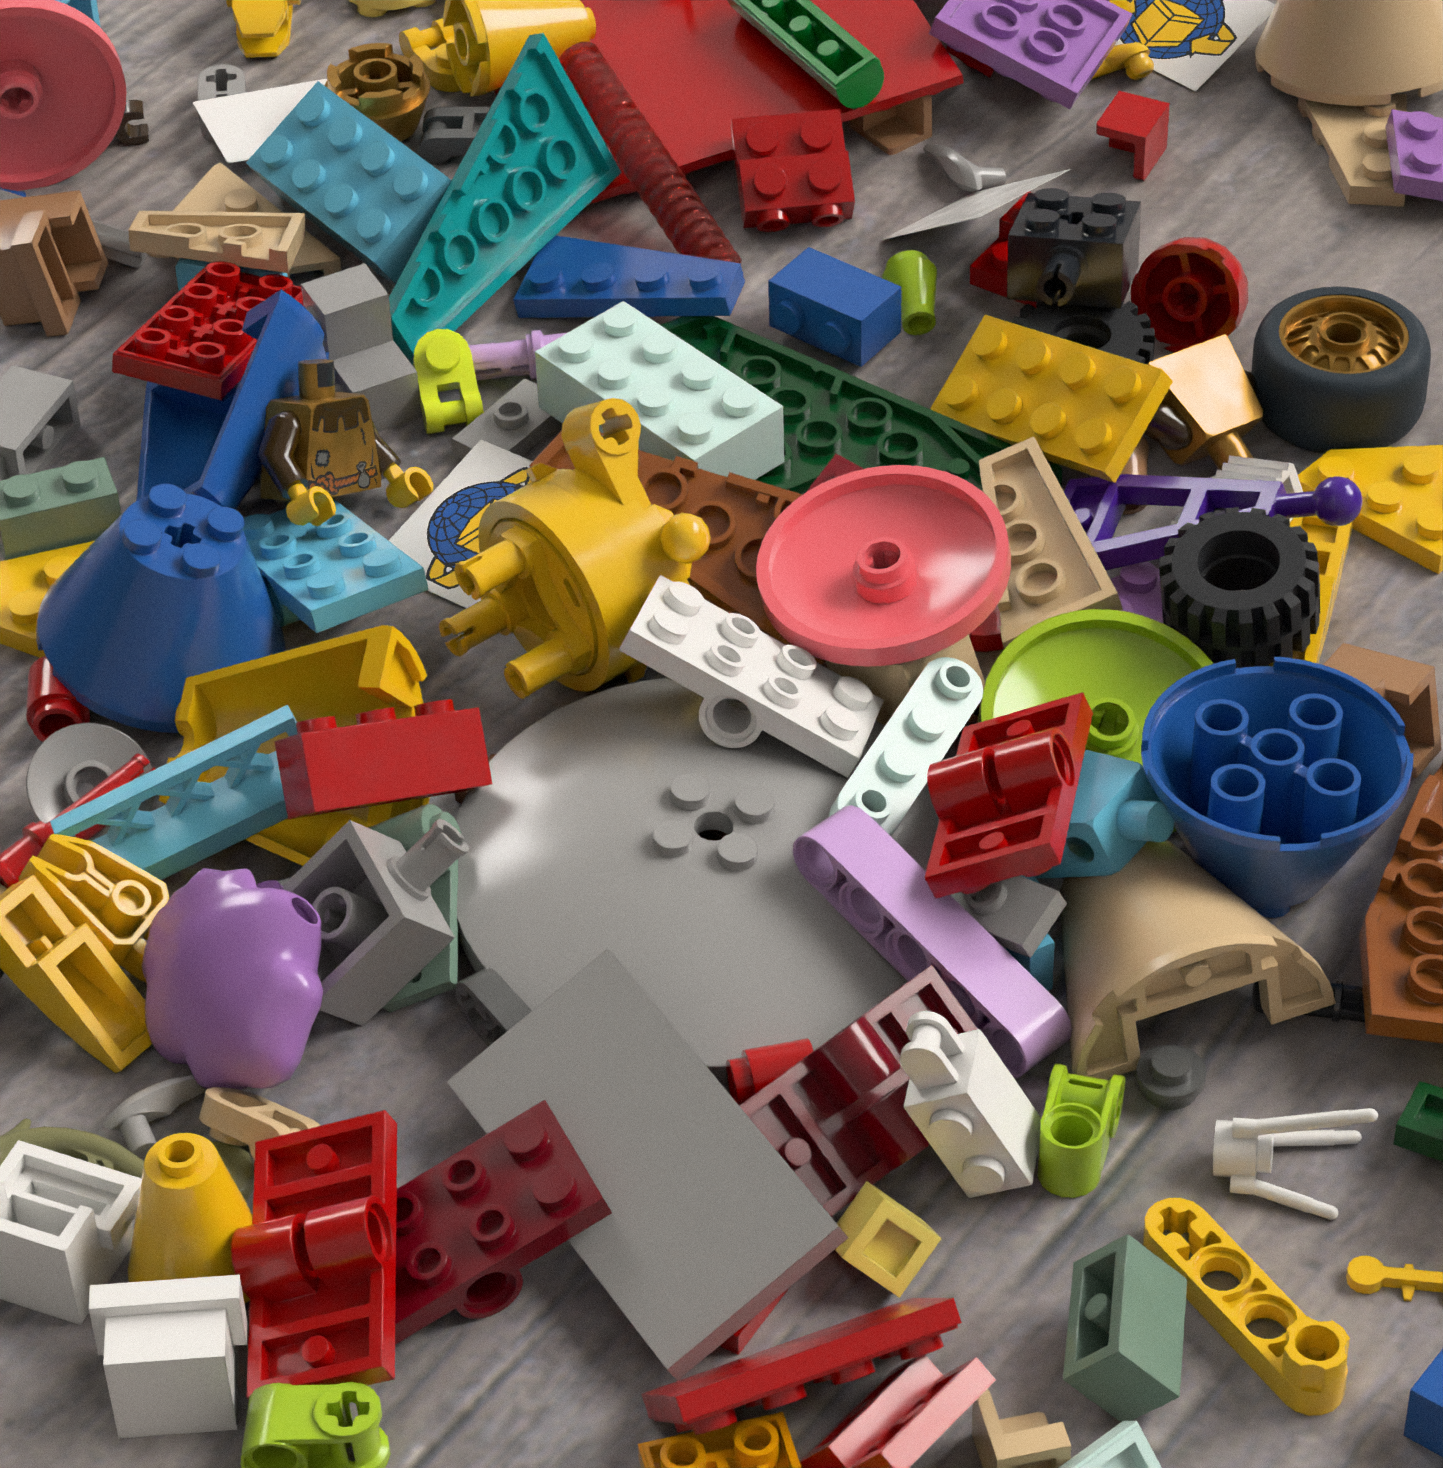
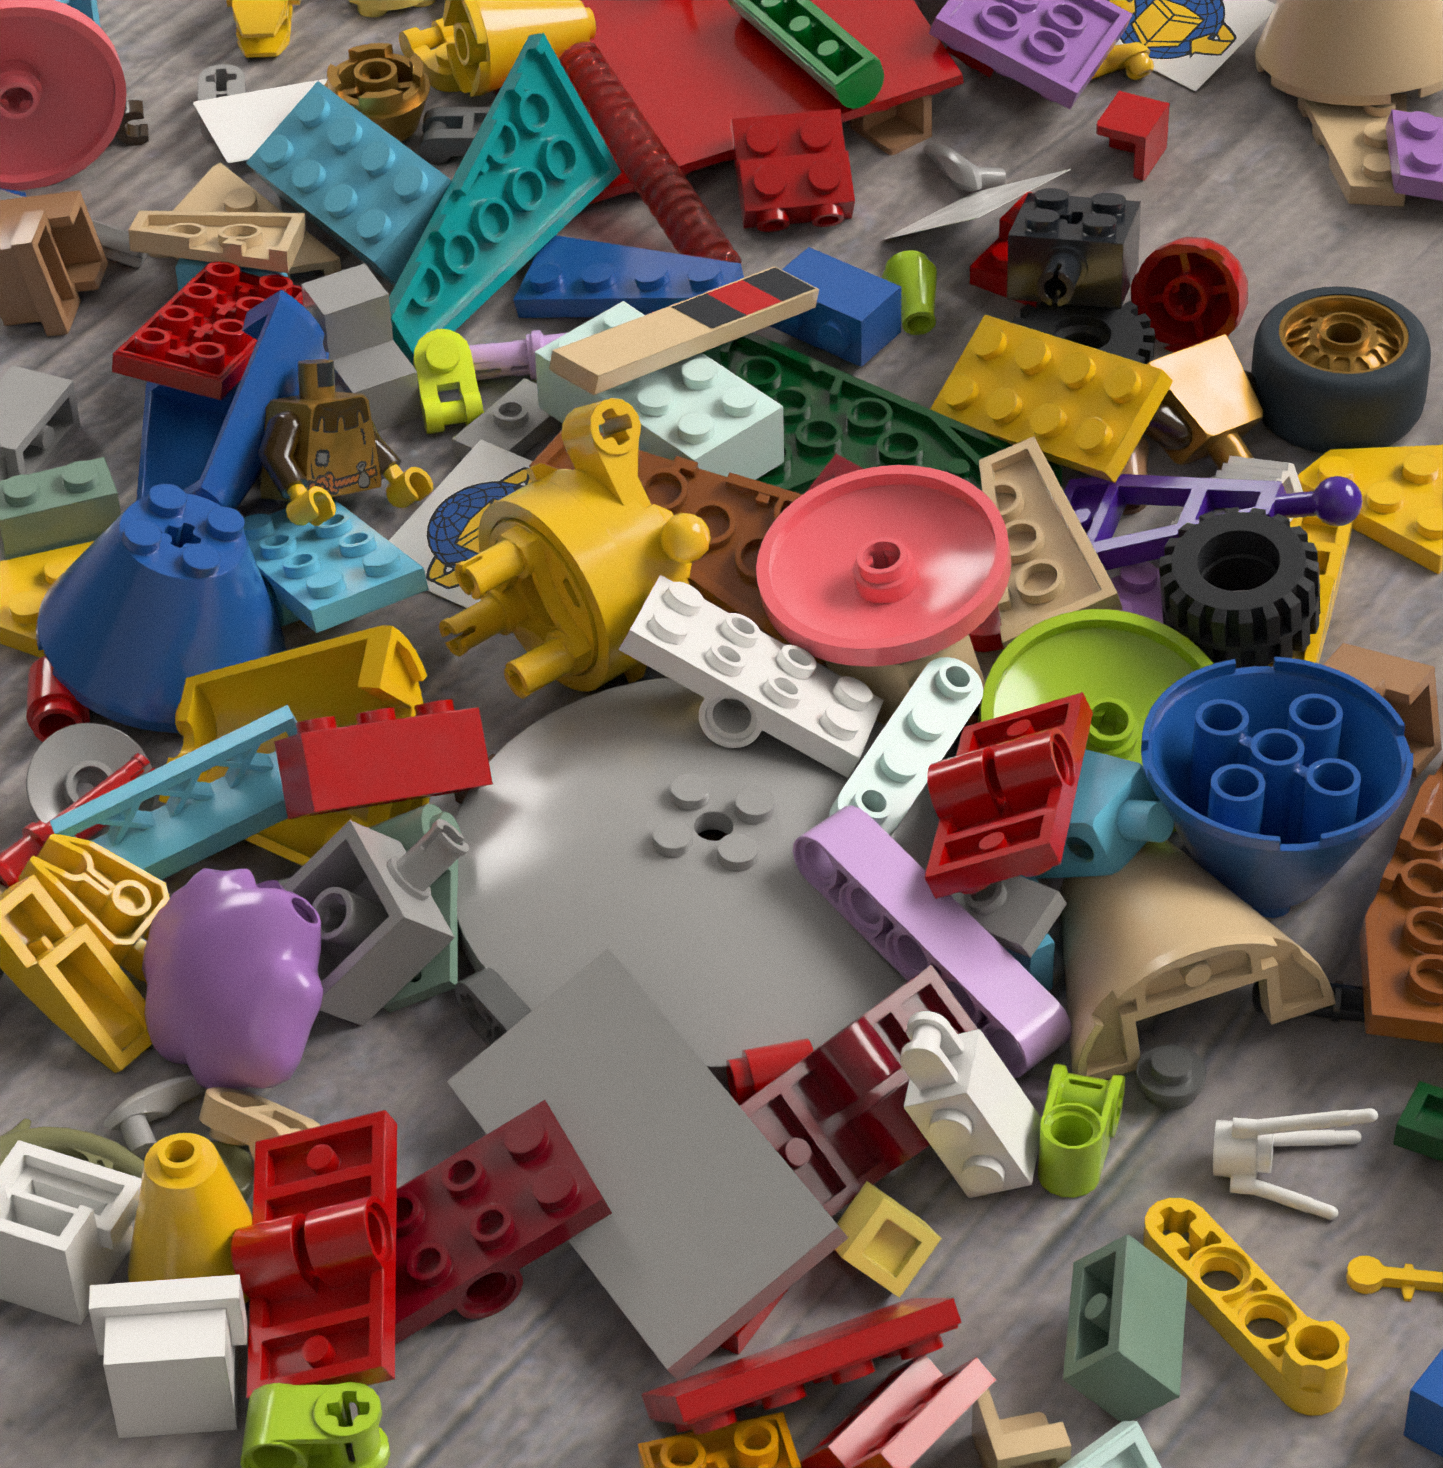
none -> tan tile [549,266,819,395]

